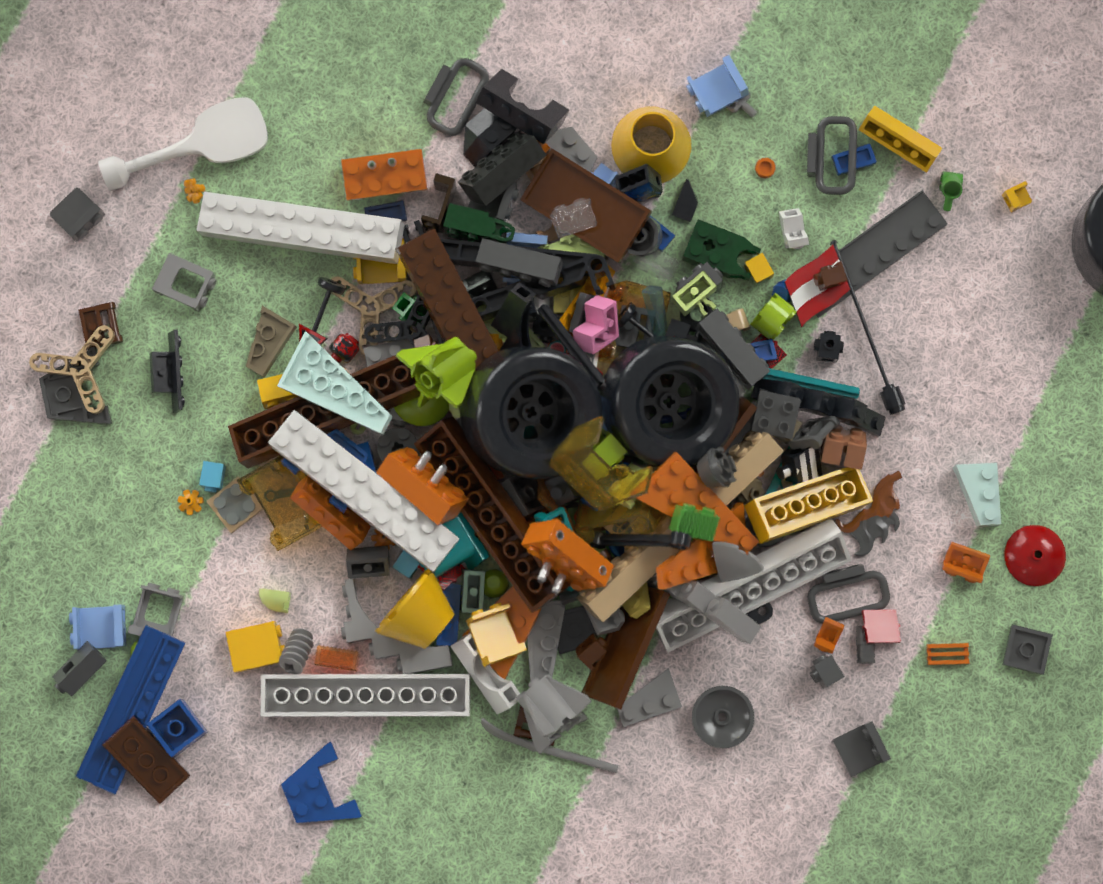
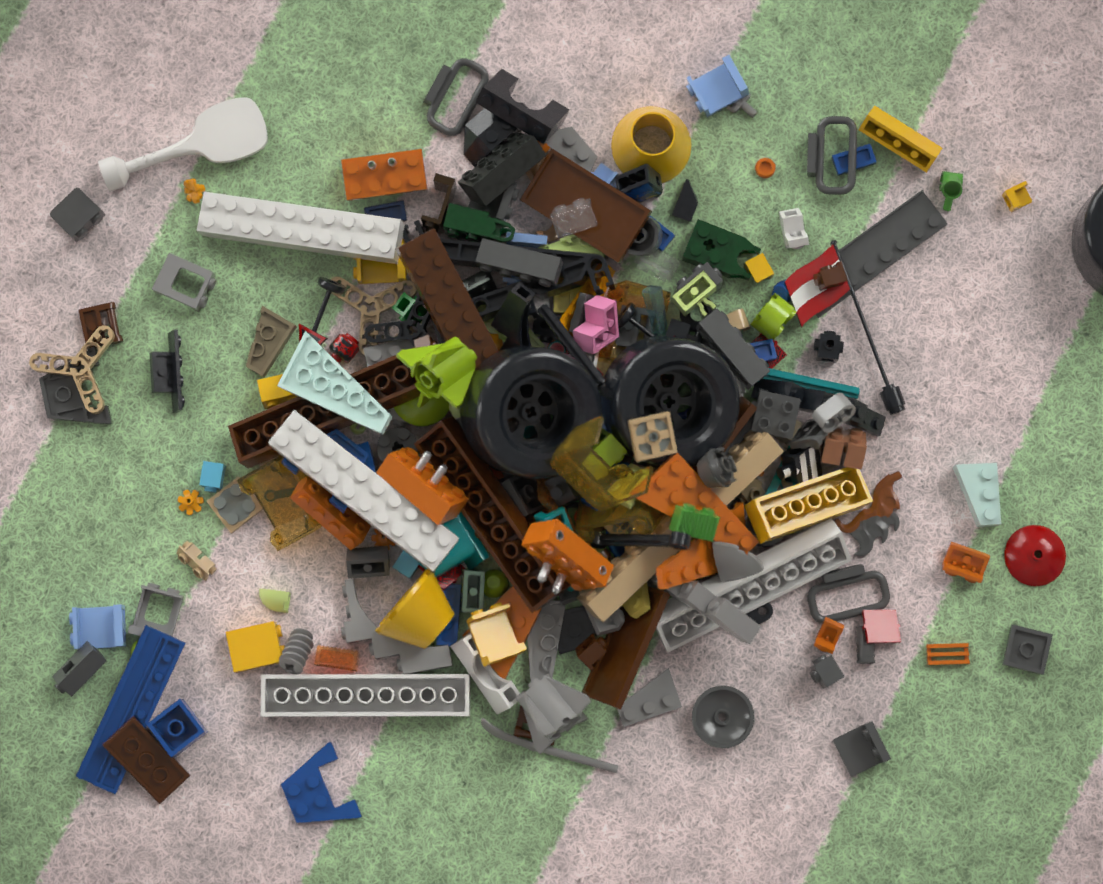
none -> tan hinge [176,541,217,581]
none -> tan piece [627,411,677,462]
none -> light grey beam [812,393,856,433]

